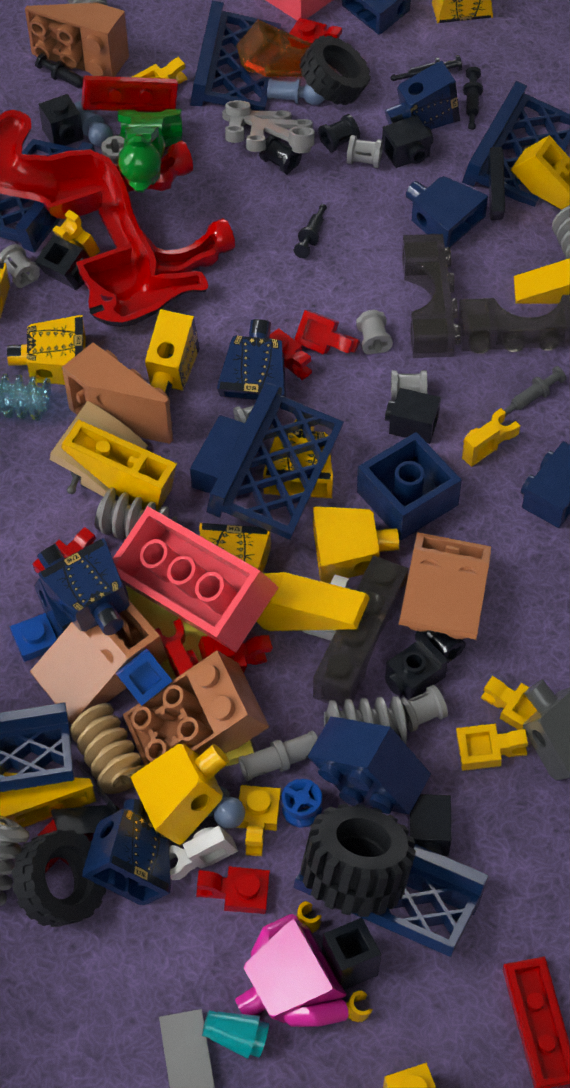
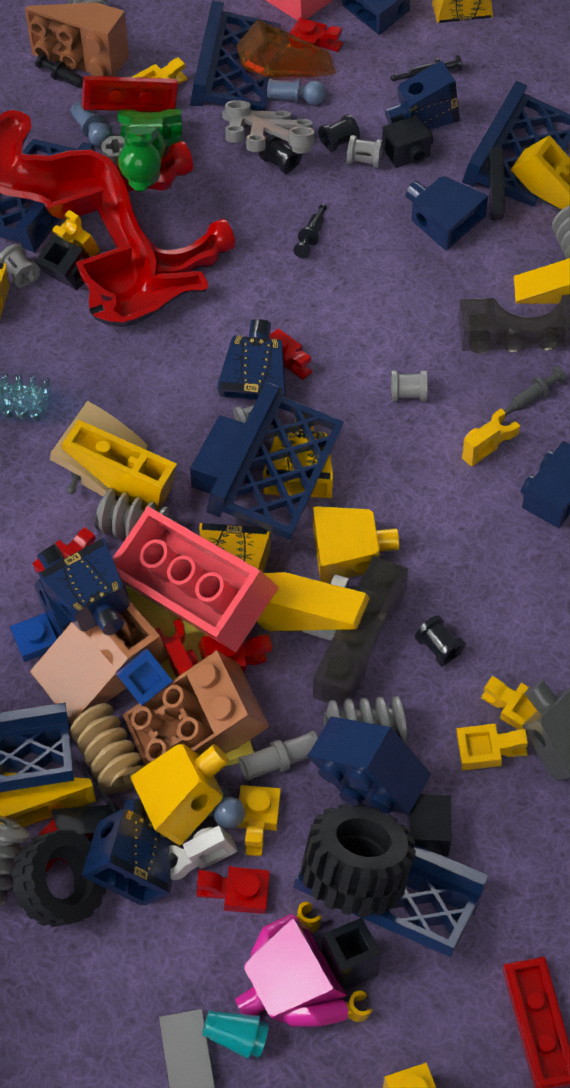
yellow torso [7,315,86,385] -> none
black brick [38,94,84,146] -> none
nougat slope [62,342,173,444] -> none
yellow torso [145,309,200,397] -> none
blue wheel [282,779,322,828] -> none
red plate [294,310,360,354] -> none
black tyre [299,36,371,105] -> none
light grey bush [356,310,393,355] -> none
dark blue brick [357,432,462,540] -> none
black brick [385,388,441,444] -> none
black brick [385,633,448,700] -> none
nougat slope [399,532,491,640] -> none
light grey bush [400,685,448,732] -> none
clear smoke arch [402,234,461,358] -> none
black piece [463,67,483,130] -> none

